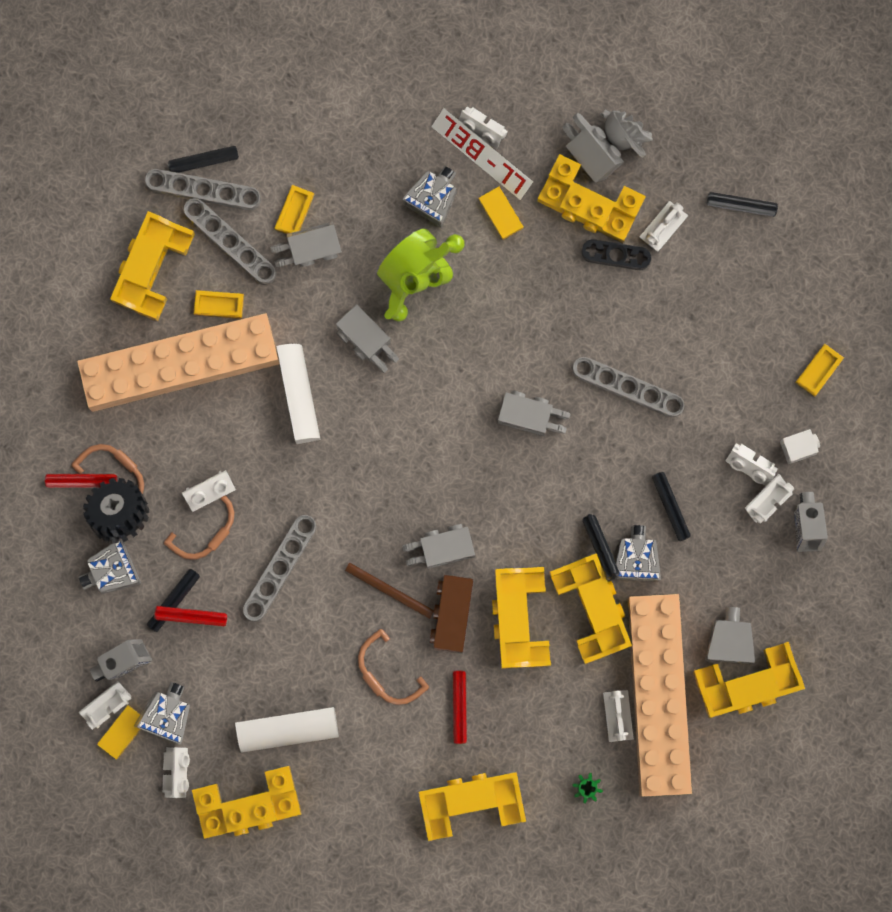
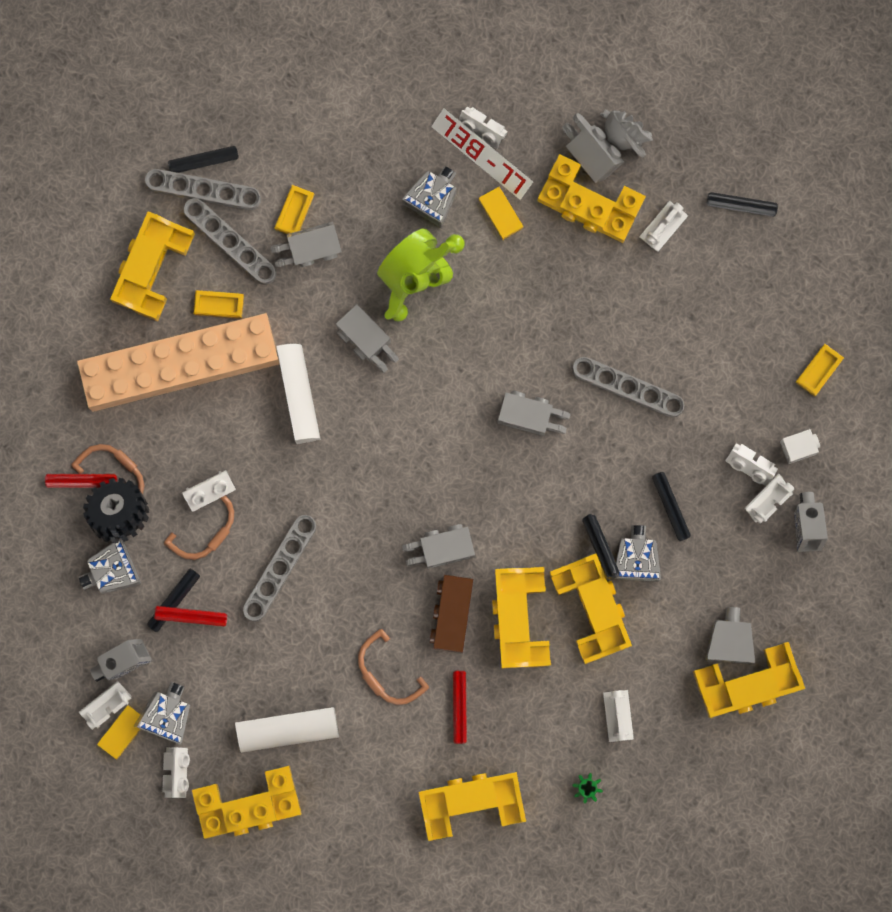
reddish brown bar [345,563,434,619] -> none
black beam [582,239,651,270] -> none
light nougat brick [628,594,692,796] -> none

